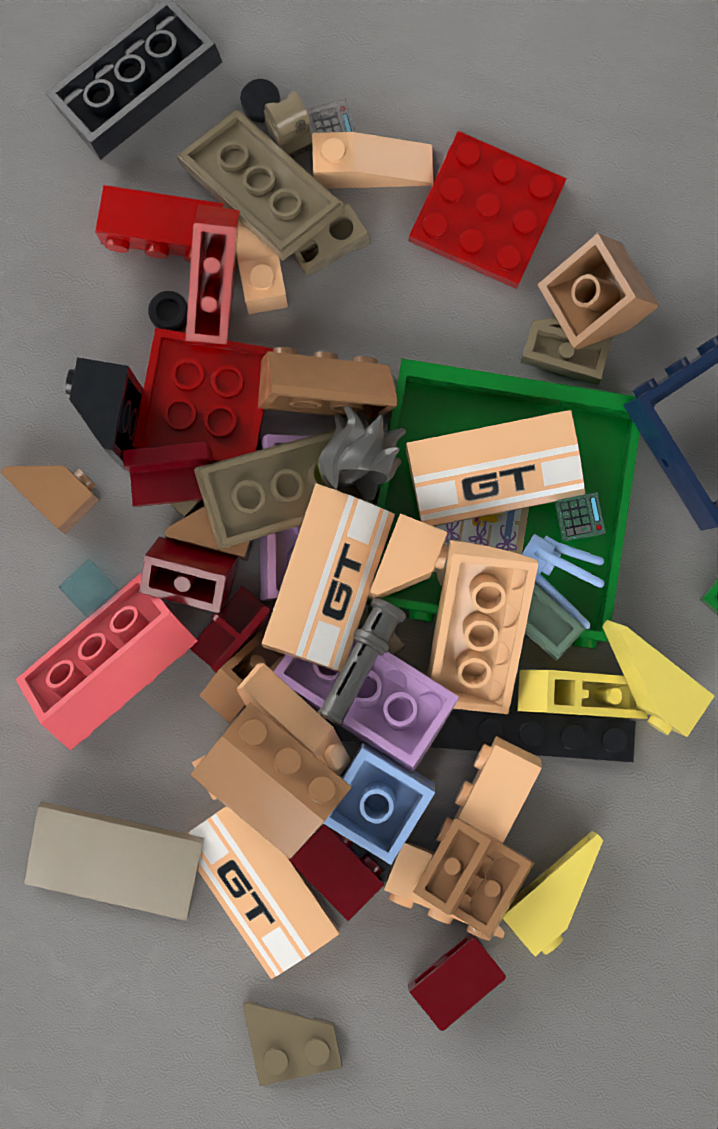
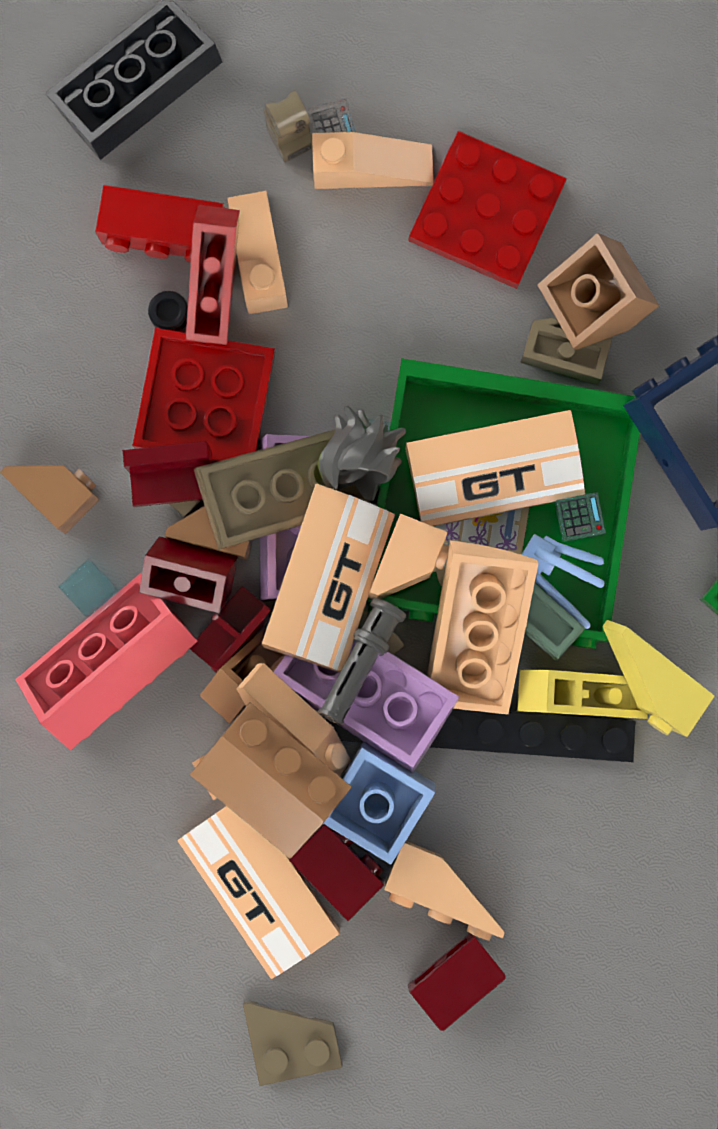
tile [24,801,204,921] -> none
black slope [65,357,143,470] -> none
dark tan tile [177,109,344,261] -> none
black tile [240,79,281,122] -> none
medium nougat slope [258,347,397,420] -> none
dark tan leg [292,203,371,275] -> none
medium nougat slope [413,818,535,938] -> none
light nougat brick [436,736,542,843] -> none
light yellow slope [503,831,603,957] -> none

